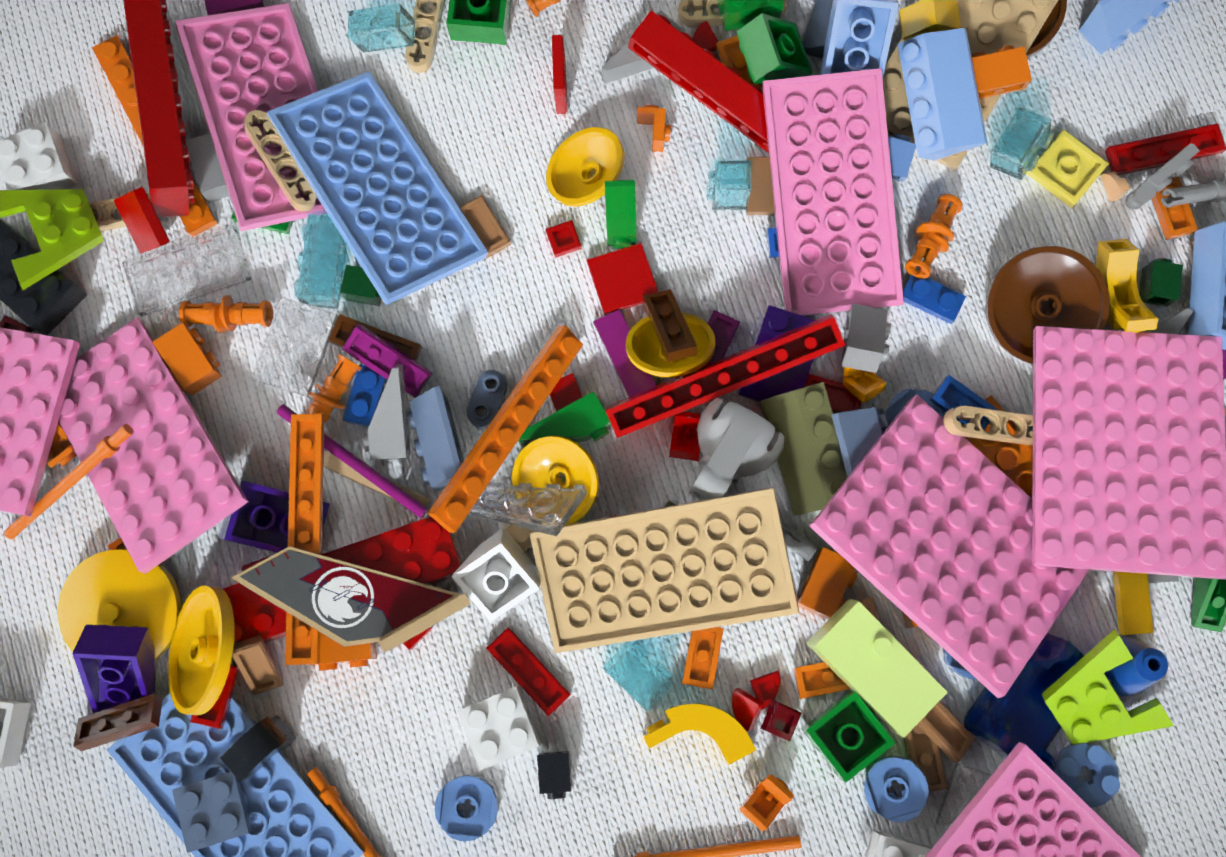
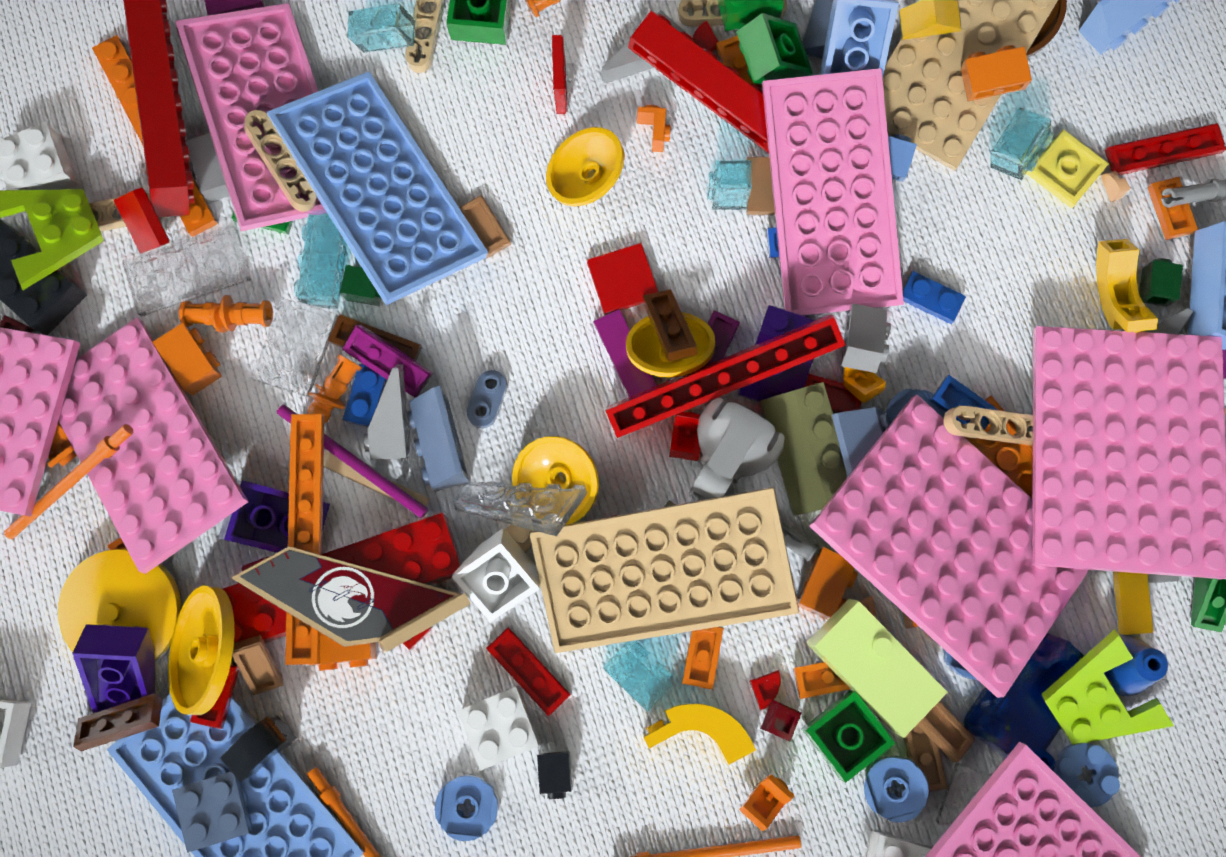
orange plate [428,325,583,533] -> none
green slope [518,391,612,445] -> none
red tile [545,220,582,258] -> none
red tile [549,373,582,412] -> none
green slope [604,180,636,249] -> none
red tile [732,688,764,732] -> none
light blue slope [897,28,988,161] -> none
orange piece [905,194,963,279] -> none
reddish brown dish [985,246,1110,364] -> none
light grey hinge [1125,143,1200,210] -> none

